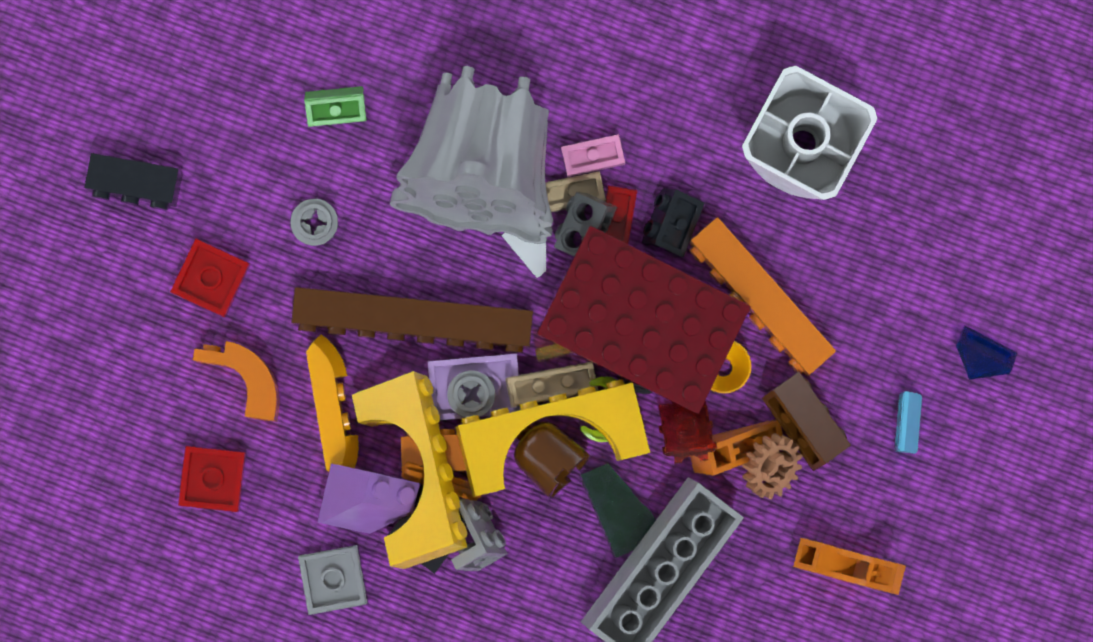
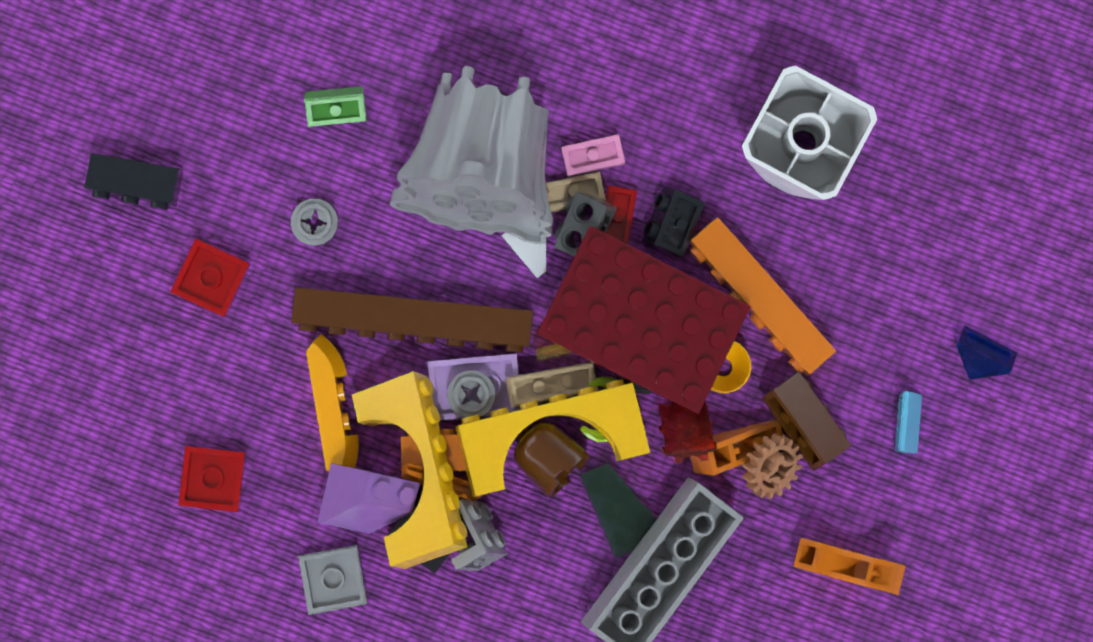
orange arch [193,341,280,422] -> none

